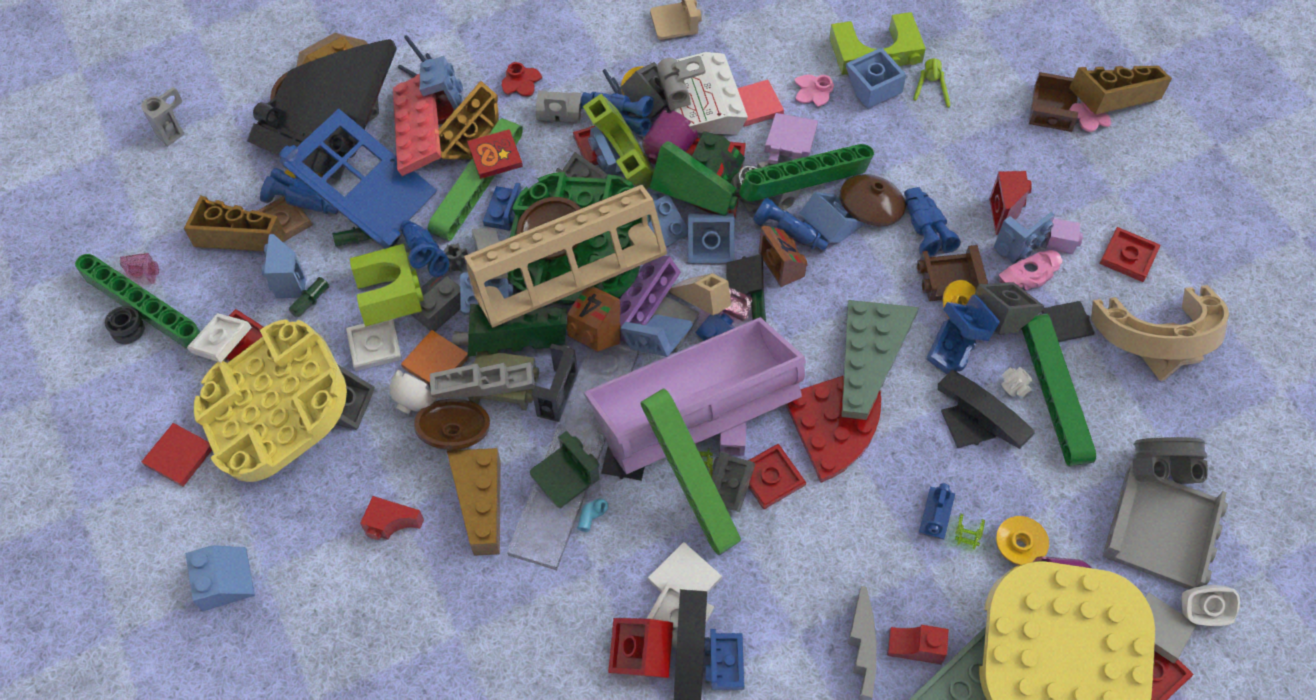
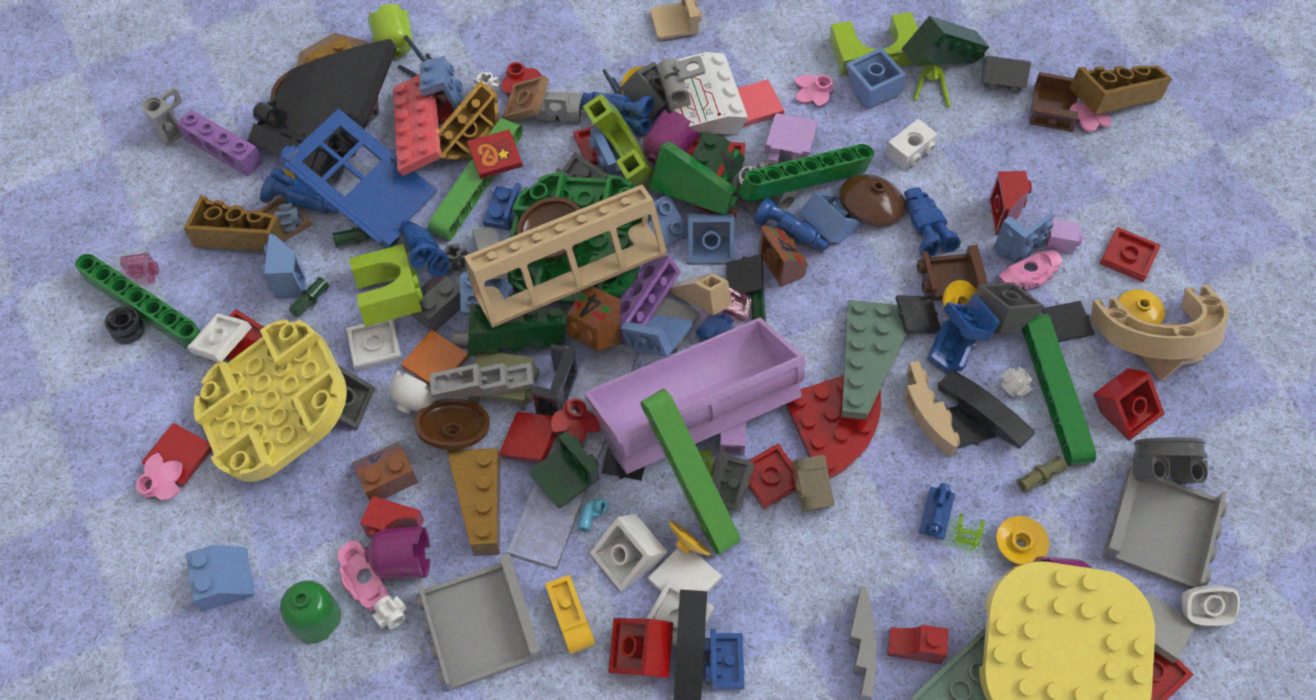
none -> bright pink plate [136,453,182,500]
none -> medium lavender brick [176,109,263,177]
none -> sand blue gear [274,203,302,232]
none -> green cylinder [280,580,341,643]
none -> bright pink piece [337,541,388,611]
none -> dark orange slope [352,441,418,501]
none -> magenta cylinder [365,526,431,579]
none -> lime cylinder [368,4,413,58]
none -> white gear [372,596,407,629]
none -> light grey panel [416,553,543,691]
none -> white gear [473,72,499,92]
none -> red tile [499,412,557,463]
none -> medium nougat tile [503,76,549,122]
none -> yellow plate [545,574,595,655]
none -> red plate [551,398,600,443]
none -> white slope [590,513,668,592]
none -> yellow dish [669,520,711,556]
none -> dark tan piece [792,455,835,512]
none -> white brick [885,119,938,171]
none -> black piece [895,295,940,333]
none -> dark green wedge [902,16,989,66]
none -> tan slope [904,361,960,457]
none -> dark grey slope [981,55,1031,92]
none -> olive pin [1016,456,1067,493]
none -> red slope [1093,368,1165,440]
none -> yellow dish [1119,289,1165,324]

